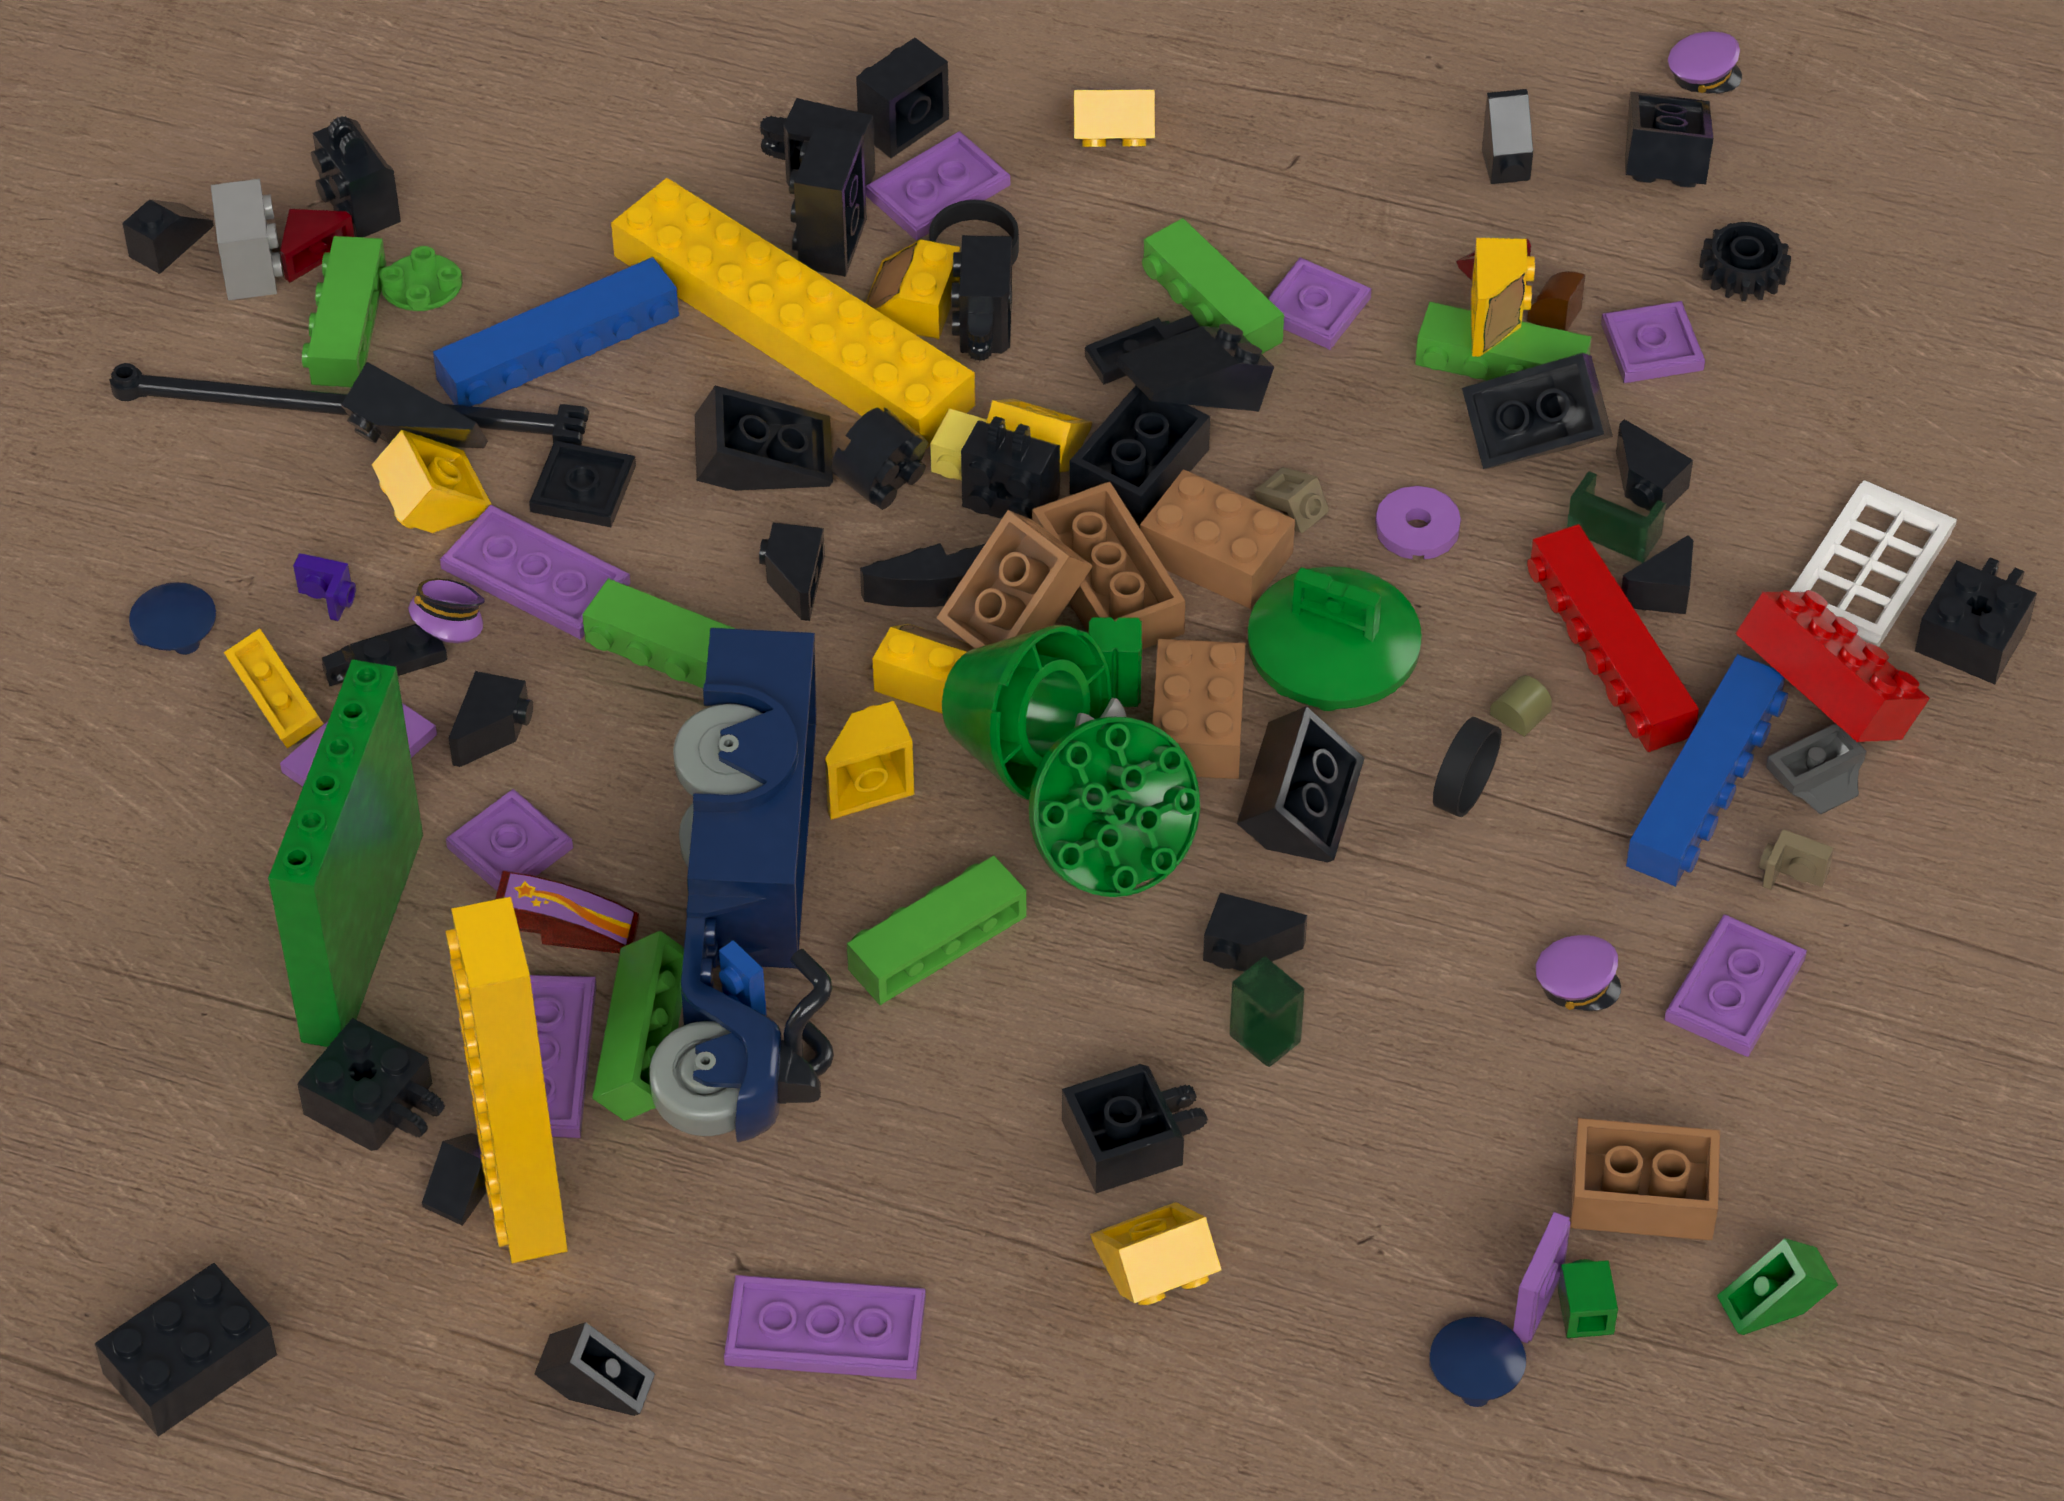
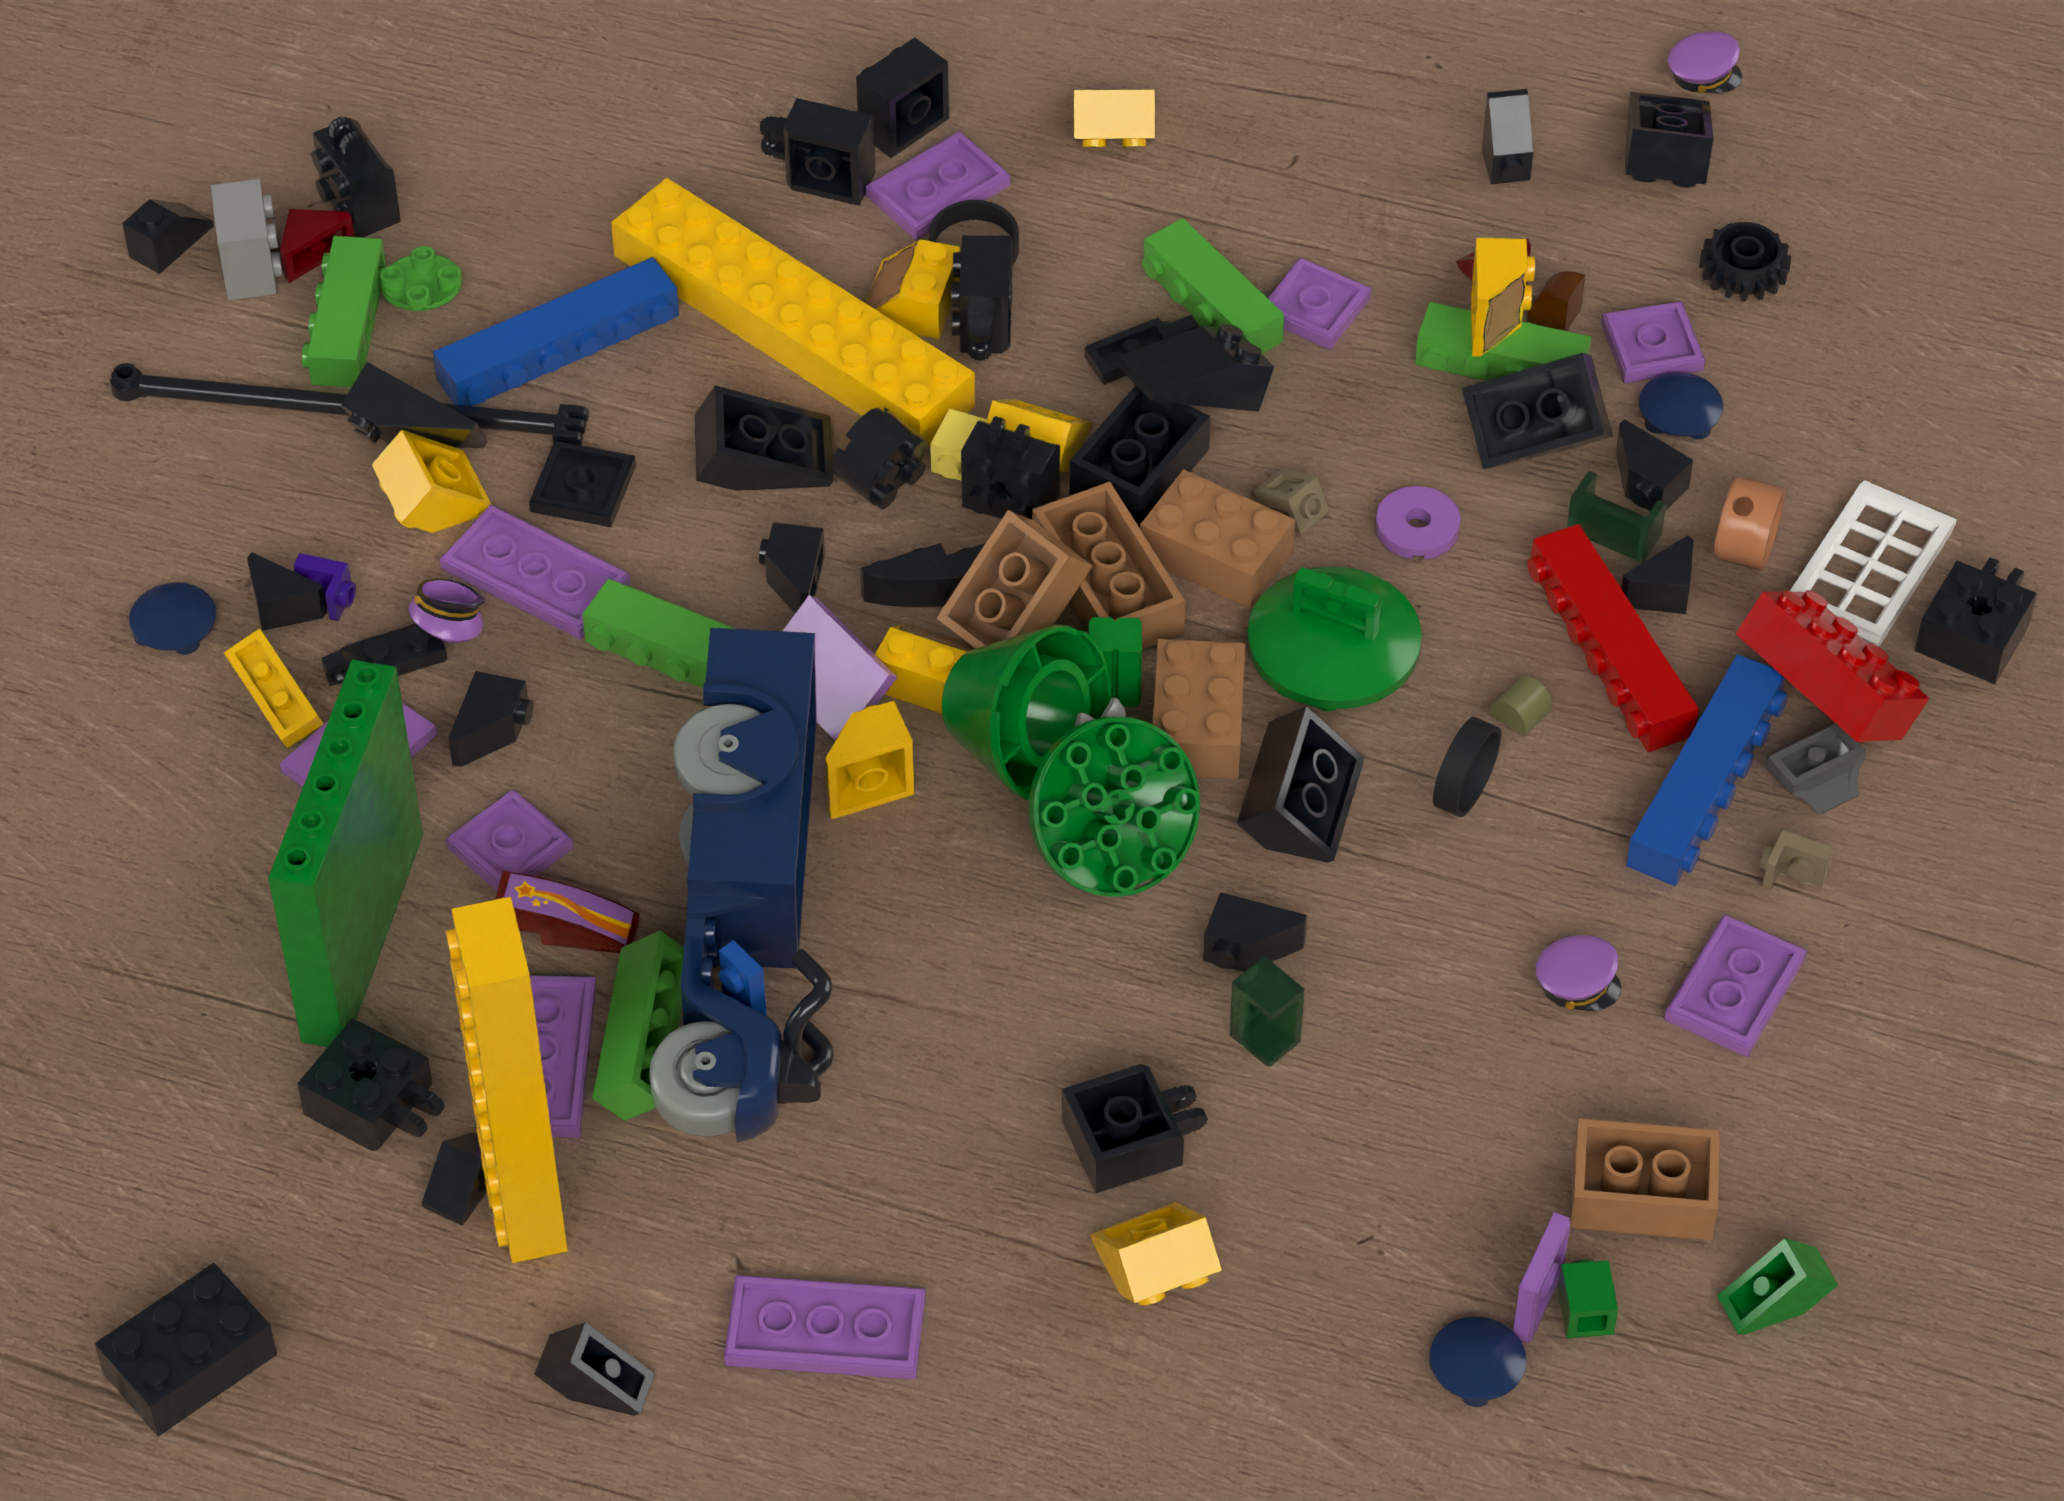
black brick [789,125,867,277] -> none
bright green brick [847,856,1027,1005] -> none
none -> black slope [247,552,328,631]
none -> tile [783,596,897,741]
none -> dark blue dish [1639,372,1723,439]
none -> nougat piece [1713,476,1786,571]

